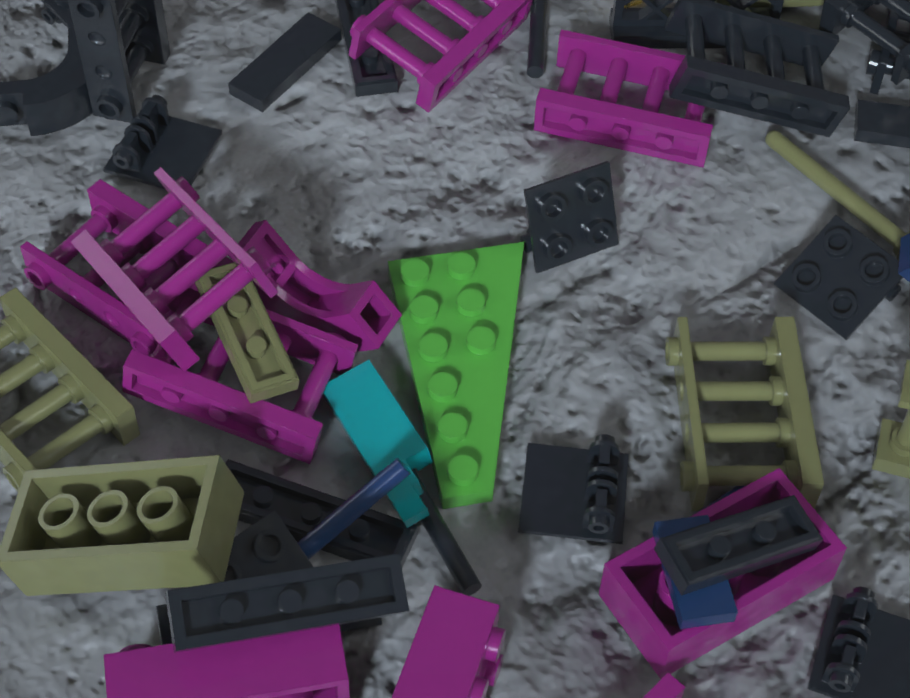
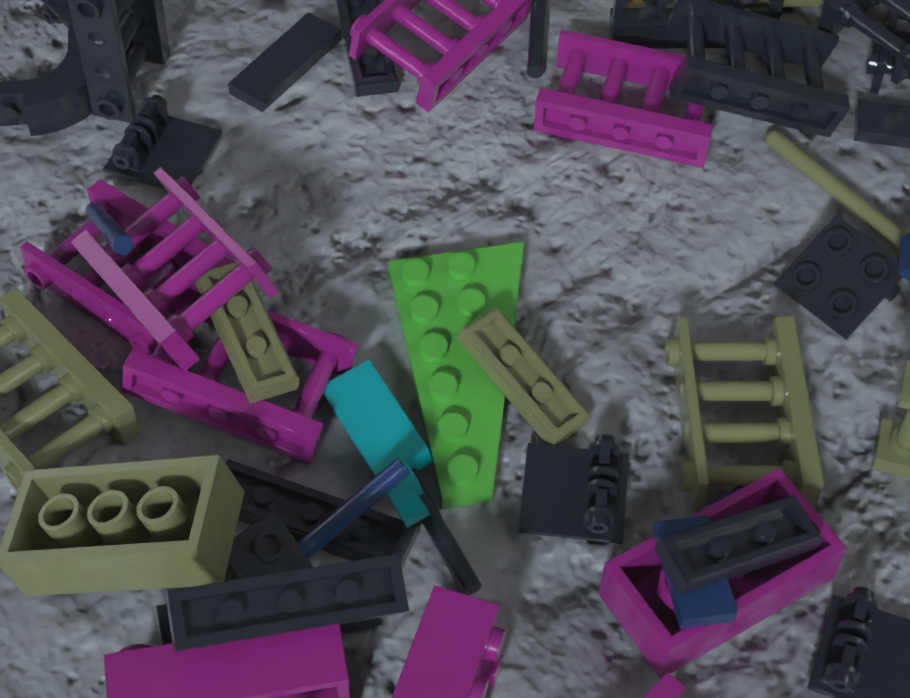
magenta arch [238,220,402,352] -> none
black hinge [520,161,619,273] -> none
none -> dark blue bar [85,202,133,255]
none -> olive tile [456,307,592,446]

